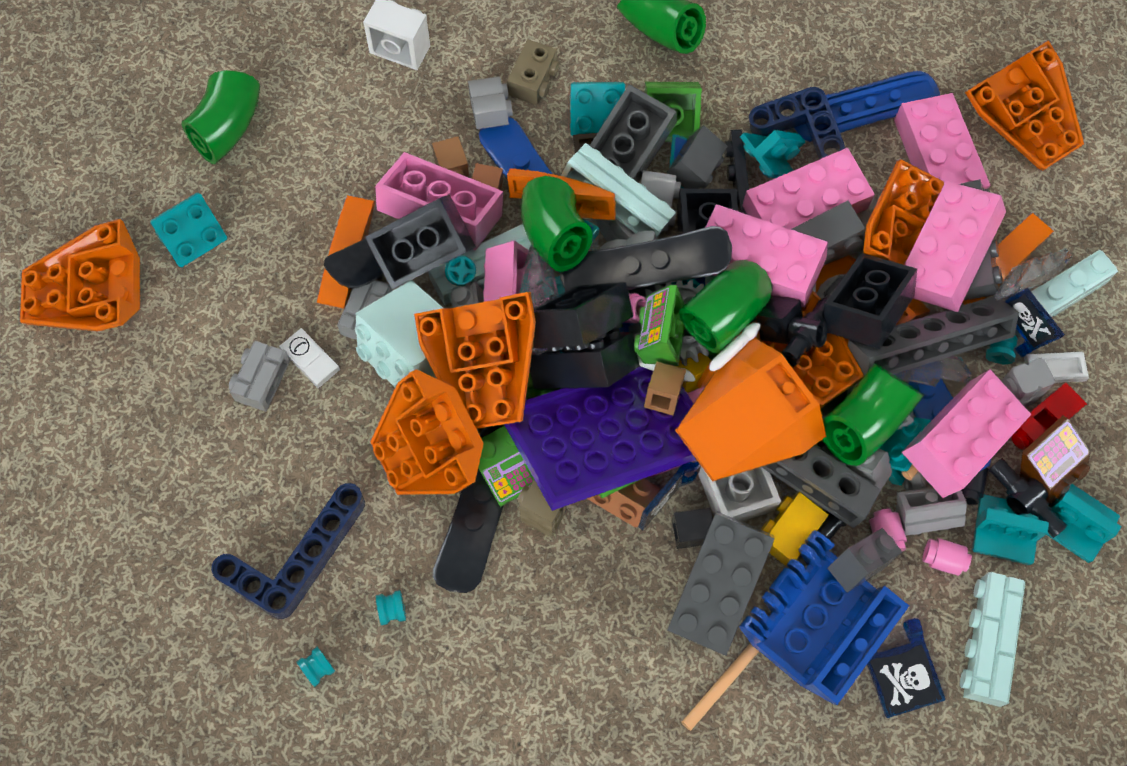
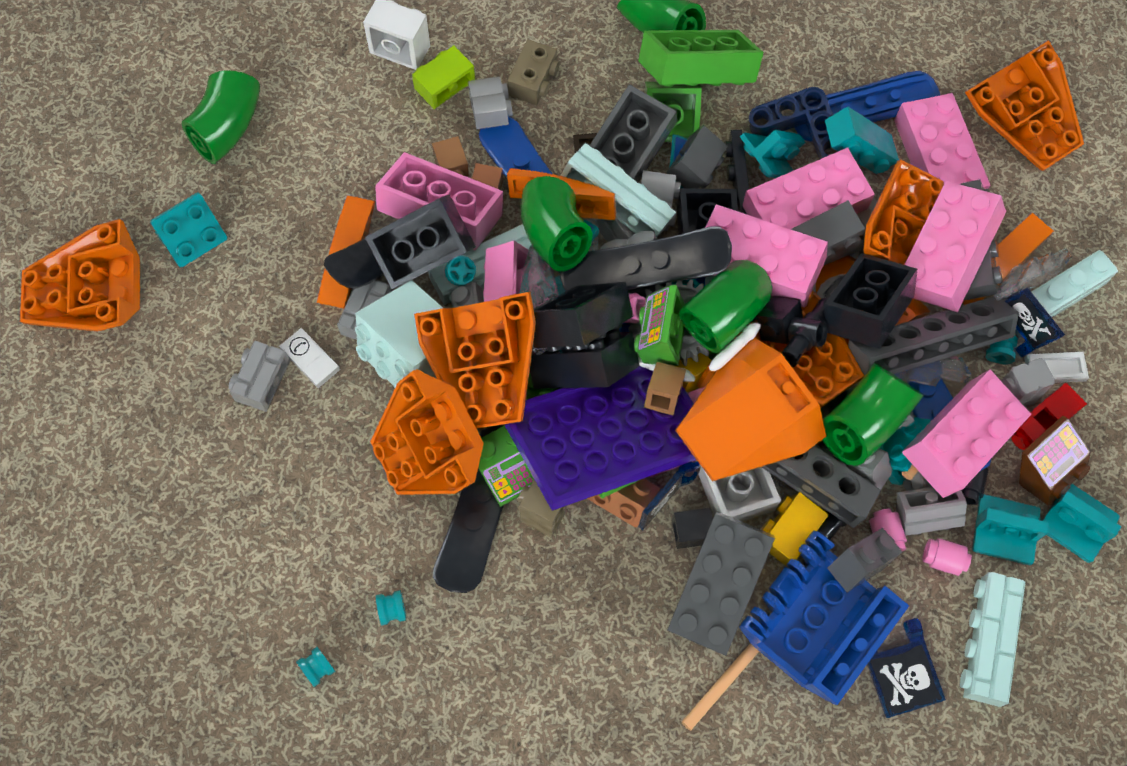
dark blue beam [211,483,365,619] -> none
teal bracket [570,82,625,136] -> none
black pin [988,458,1068,538] -> none
none -> lime brick [412,45,475,109]
none -> bright green brick [638,30,764,87]
none -> teal brick [825,106,899,174]

